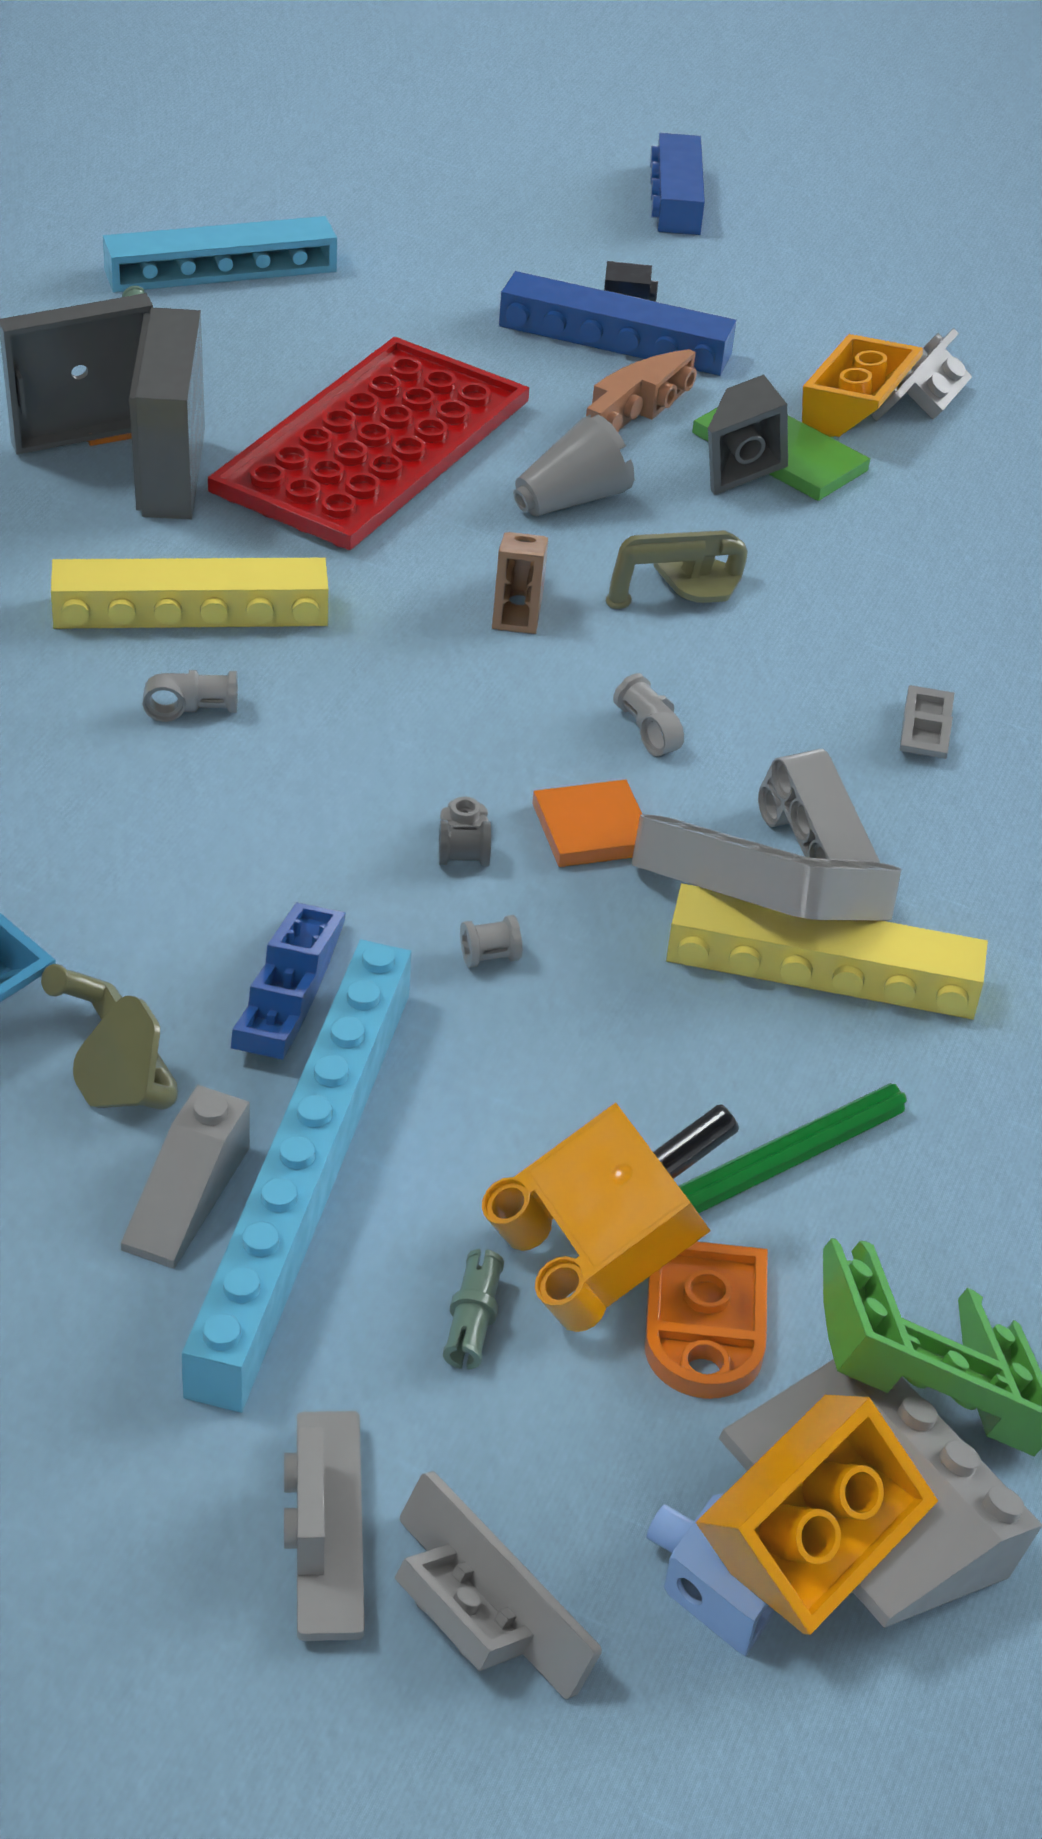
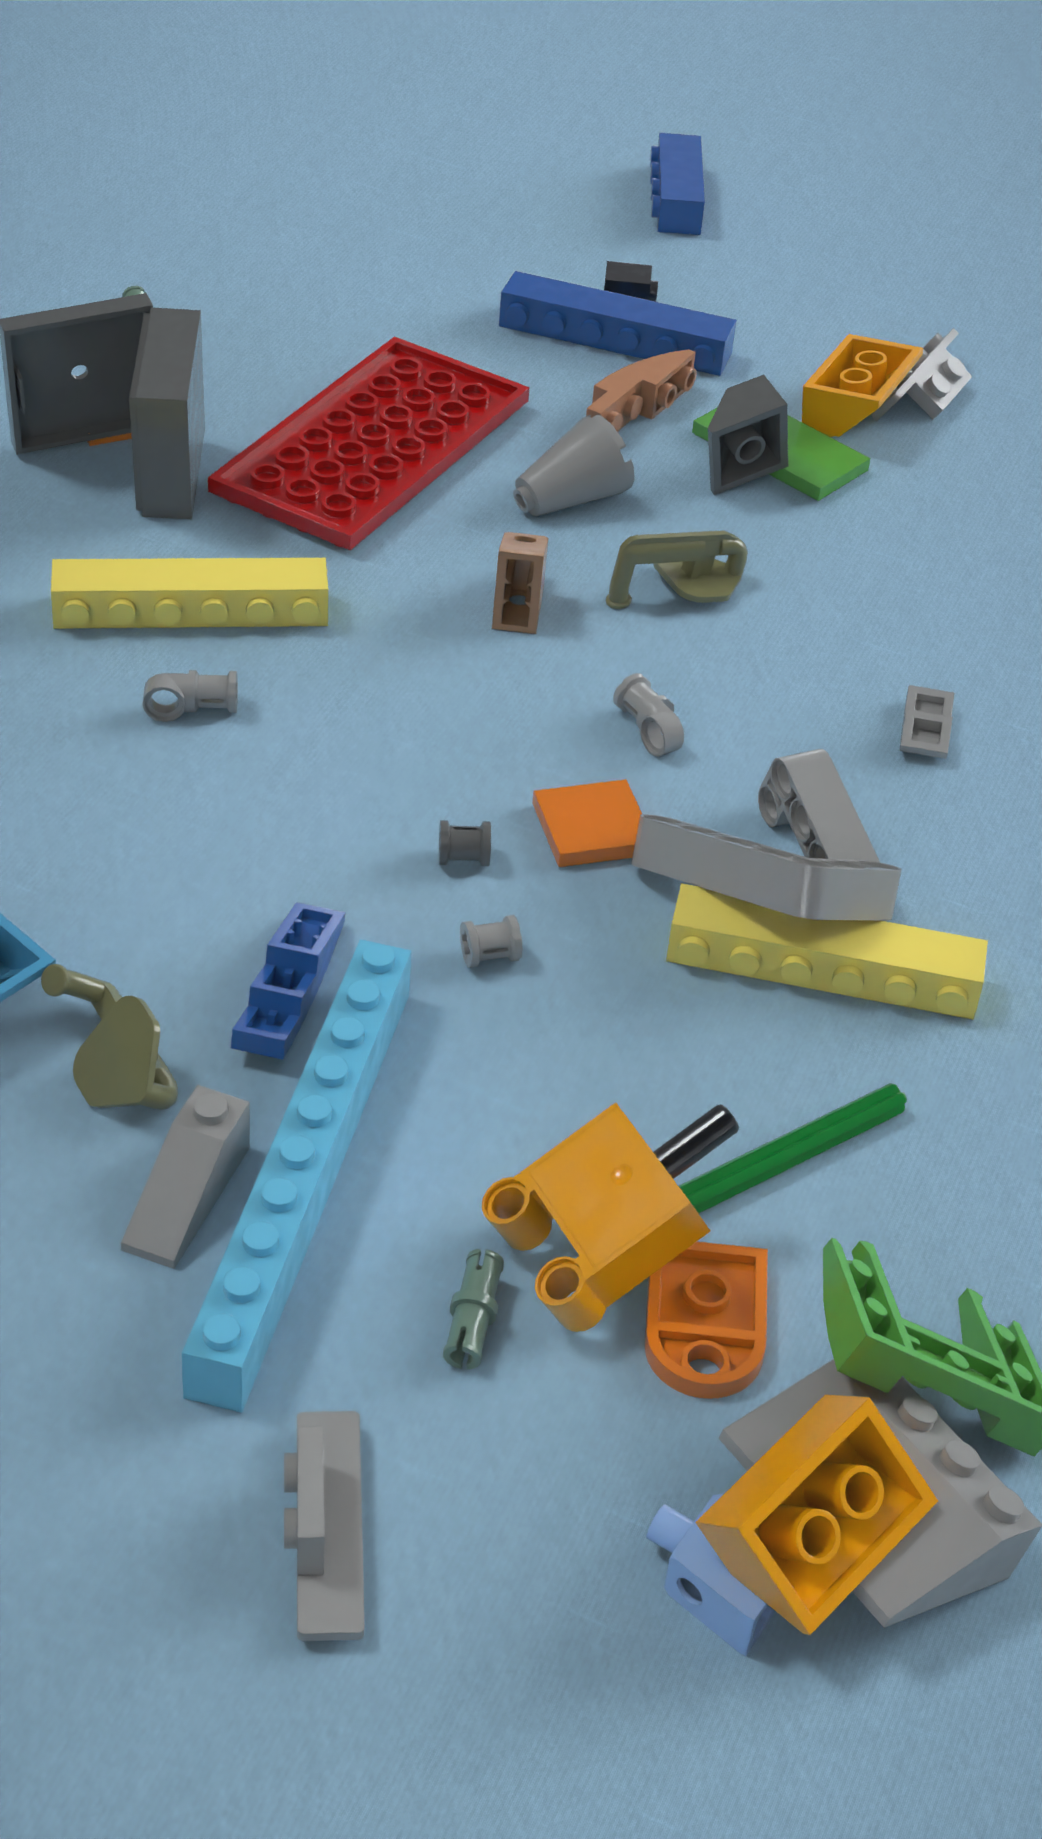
medium azure brick [103,216,337,292] -> none
light grey bracket [395,1471,602,1699] -> none
light grey plate [440,797,488,826] -> none

